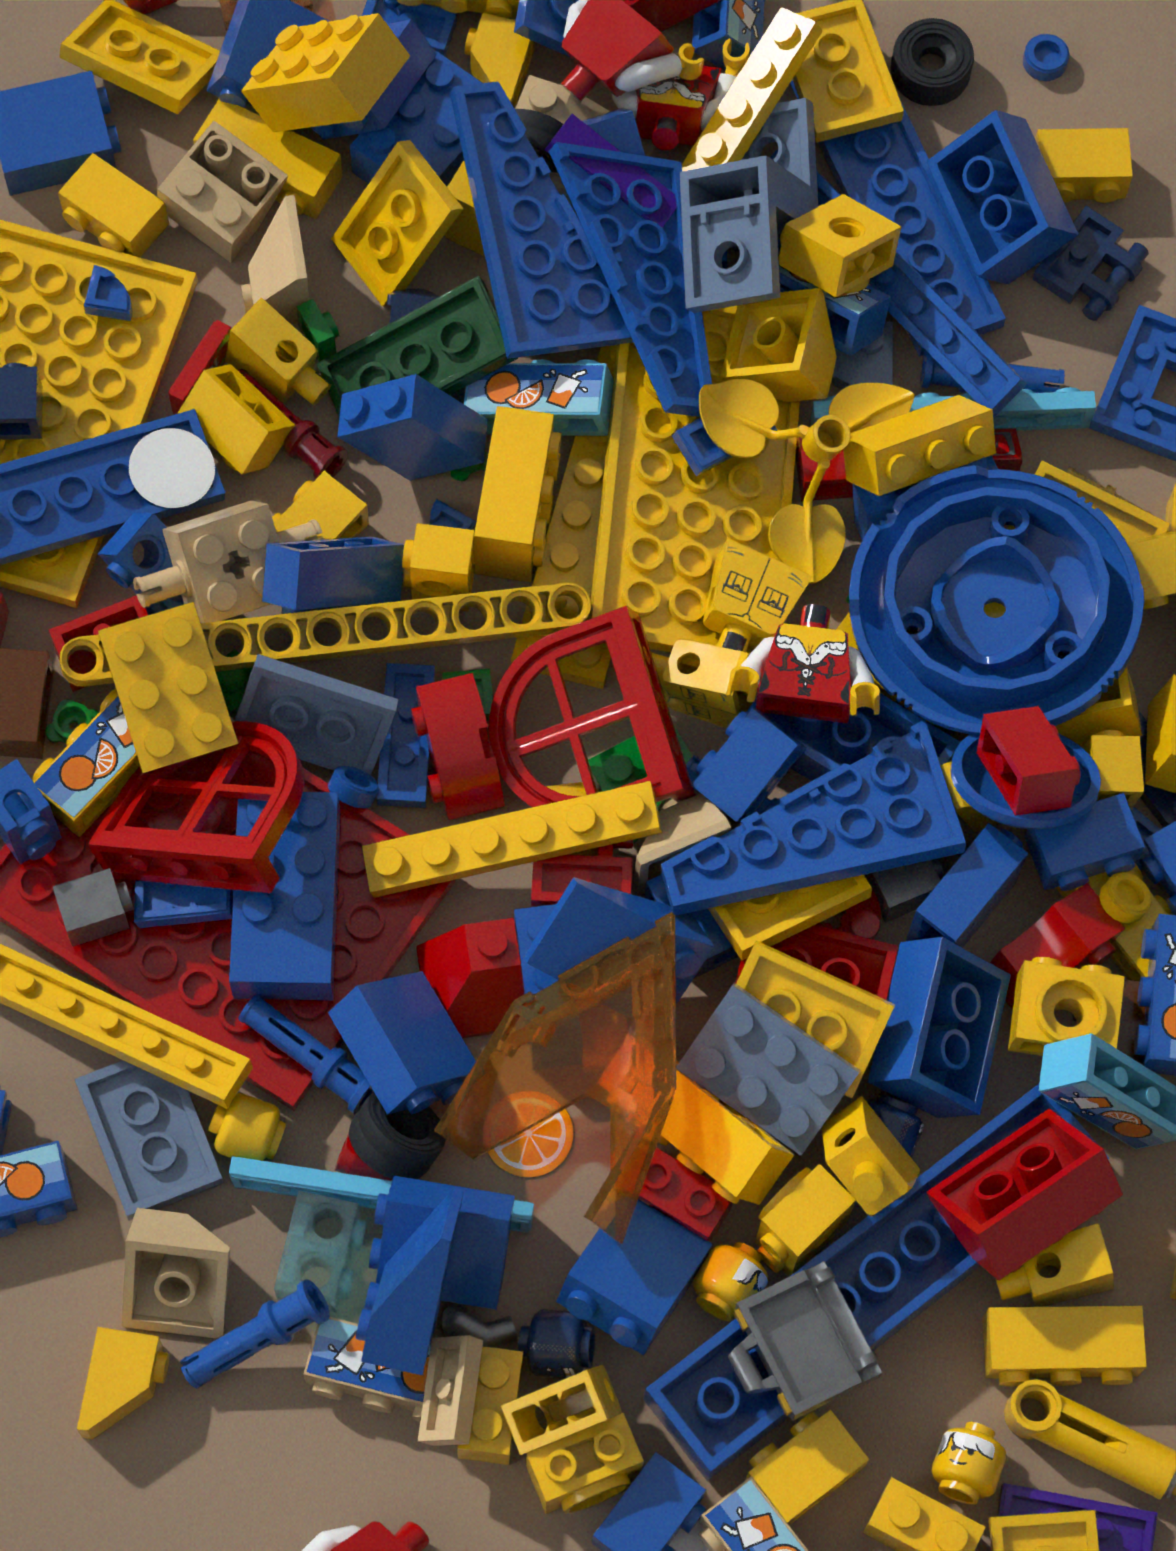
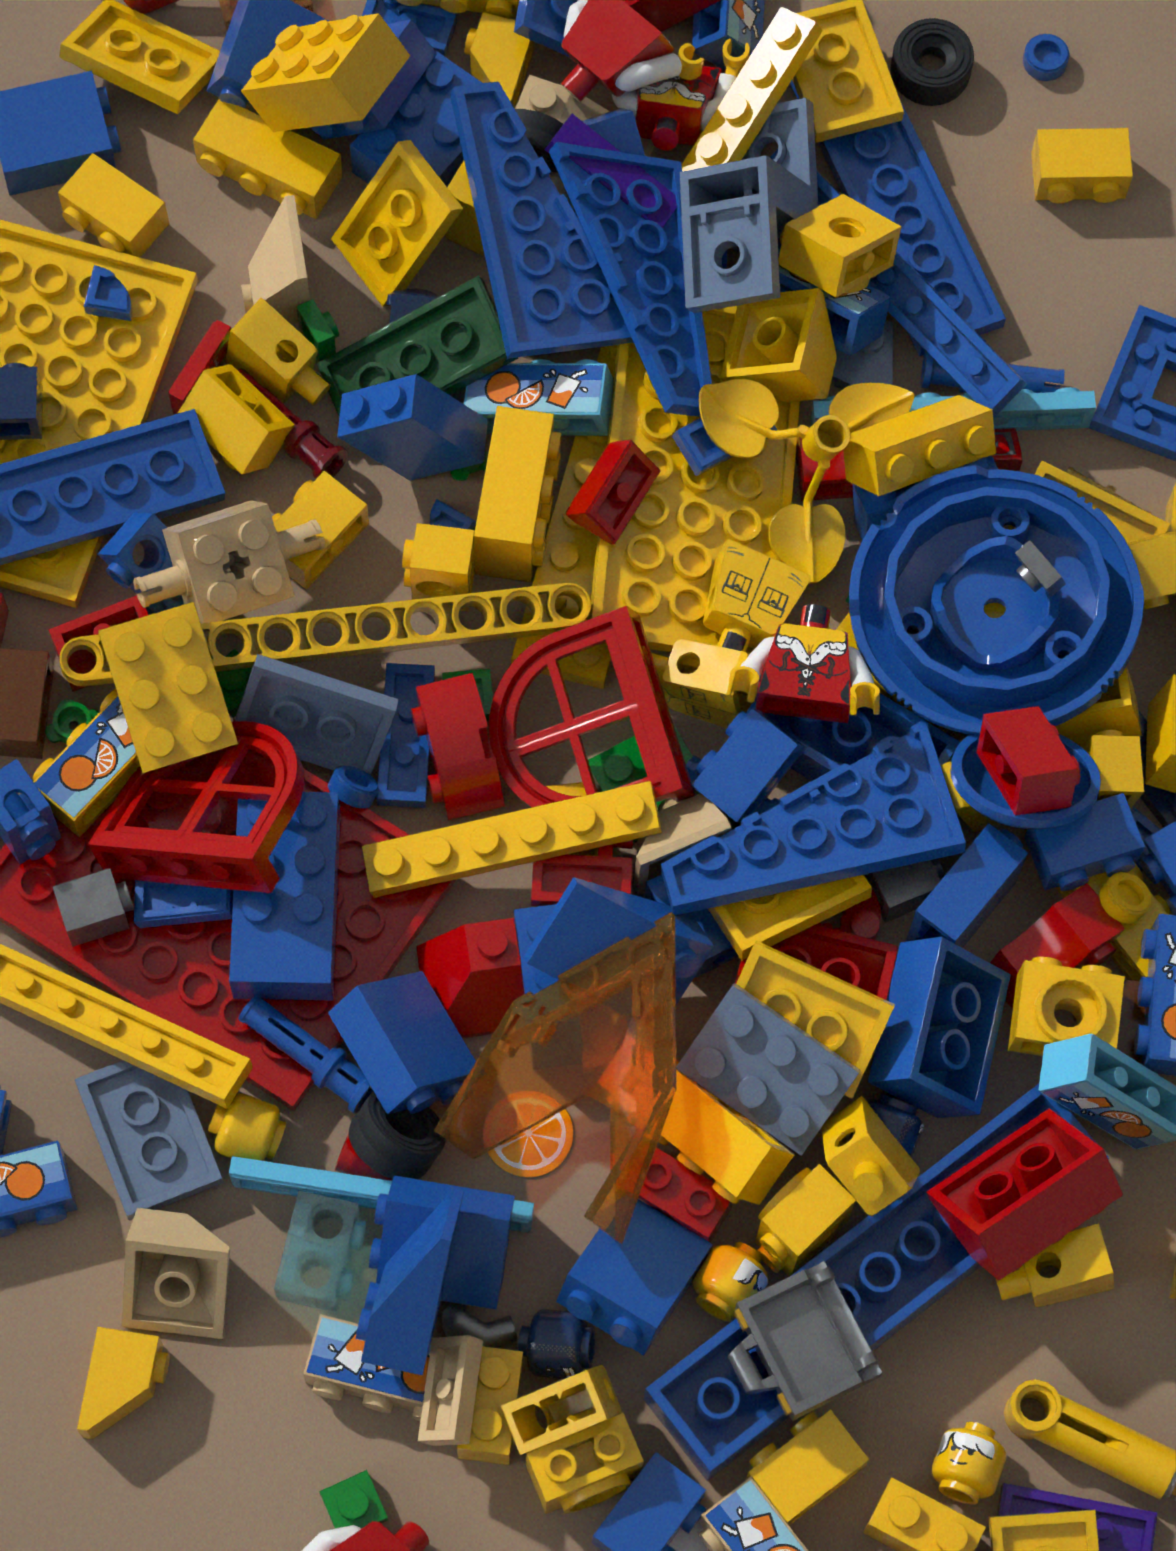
white sticker [129,428,215,508] -> none
tan slope [157,121,288,263] -> none
blue pin [180,1279,330,1388] -> none
blue brick [262,536,404,614] -> none
blue brick [926,110,1079,284] -> none
yellow brick [982,1306,1147,1387] -> none
dark blue plate [1033,206,1149,321] -> none
none -> green plate [319,1470,388,1529]
none -> red slope [565,440,661,544]
none -> flat silver plate [1015,540,1066,597]

